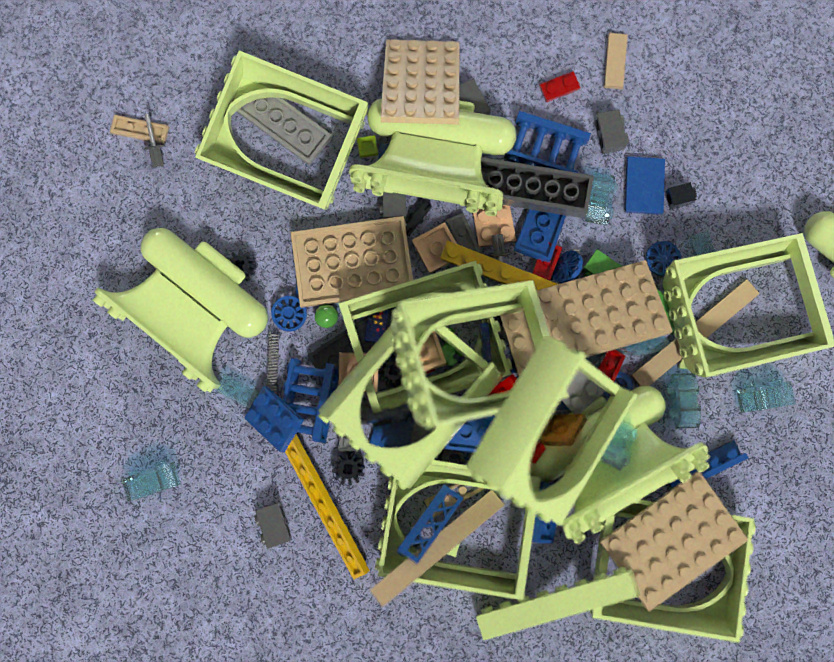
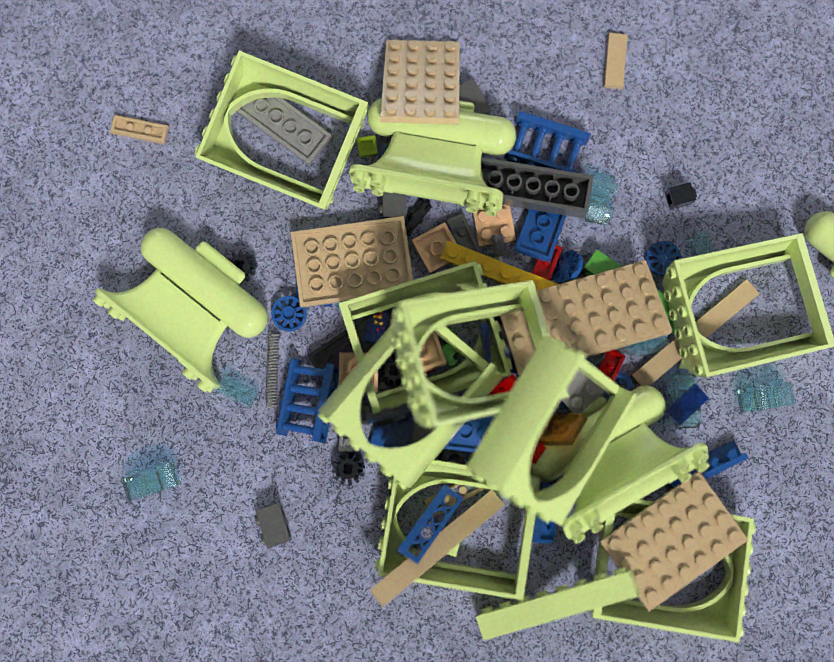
dark grey piece [143,114,166,168] -> none
blue plate [244,386,304,452] -> none
yellow plate [285,434,370,580] -> none
bright green piece [315,304,338,328] -> none
red plate [539,71,581,103] -> none
dark grey brick [594,109,629,154] -> none
clear light blue brick [600,420,638,471] -> none
blue tile [625,157,665,215] -> none
none -> clear blue tile [665,384,709,425]

